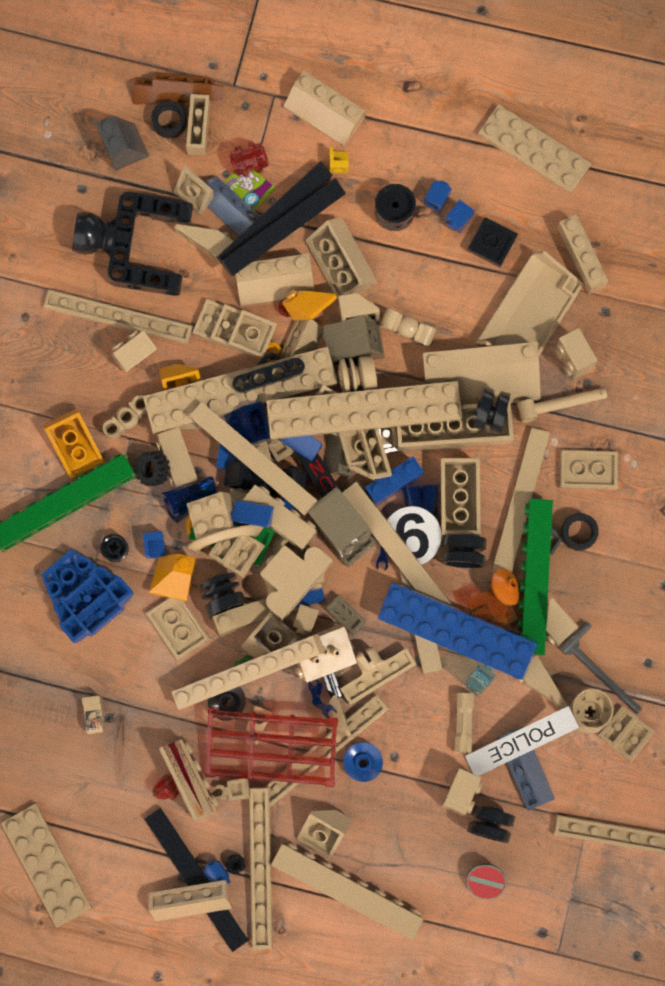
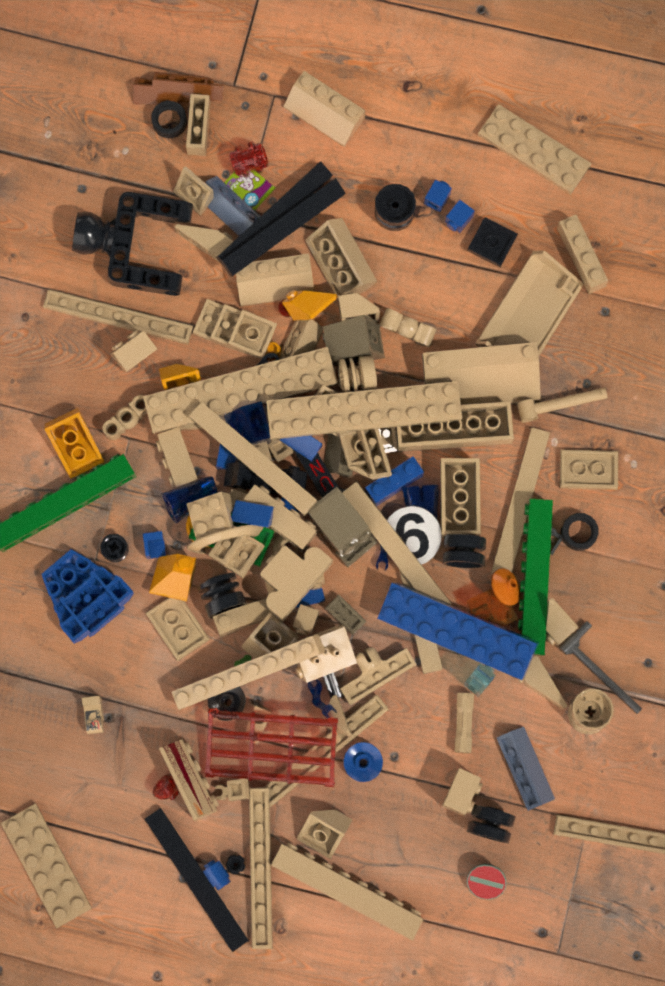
dark grey slope [96,116,149,171] -> none
black tyre [134,451,170,486] -> none
tan panel [149,880,232,921] -> none
black beam [232,358,305,394] -> none
yellow panel [330,147,349,174] -> none
white sticker [465,706,579,776] -> none
black wheel [474,387,511,434] -> none
tan brick [555,328,598,380] -> none
tan slope [599,706,655,763] -> none

